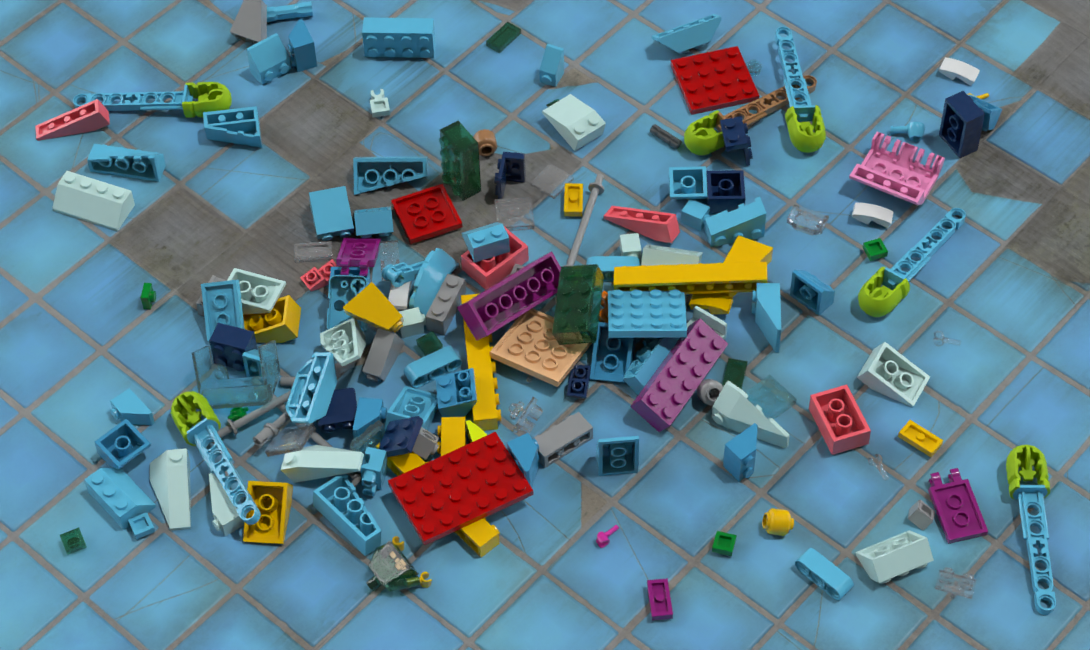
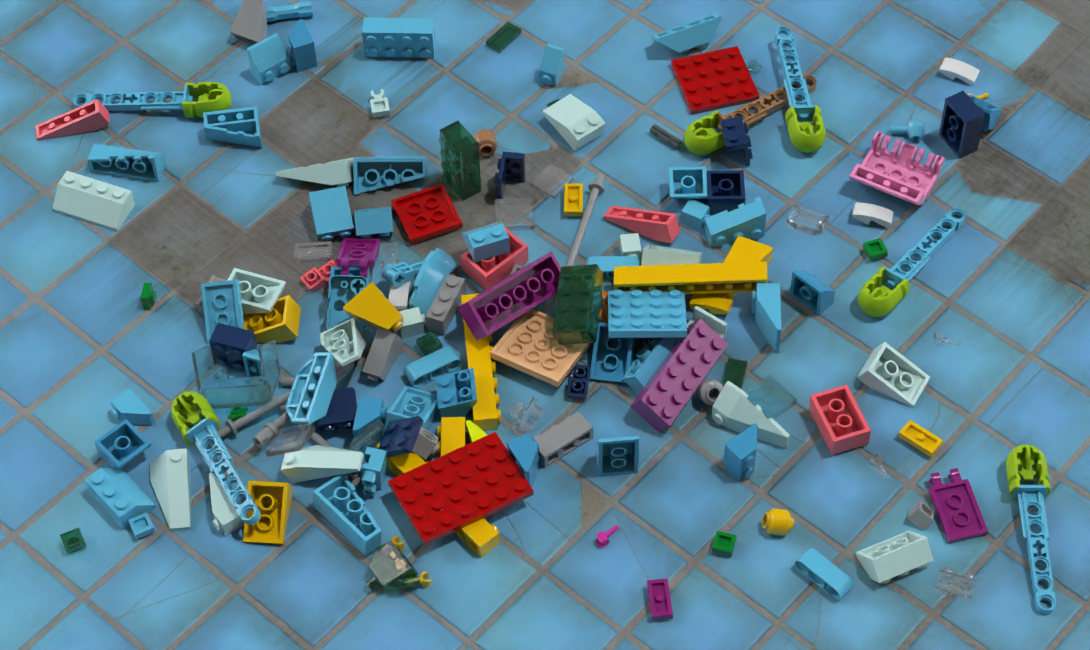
none -> light aqua wedge [275,158,354,187]

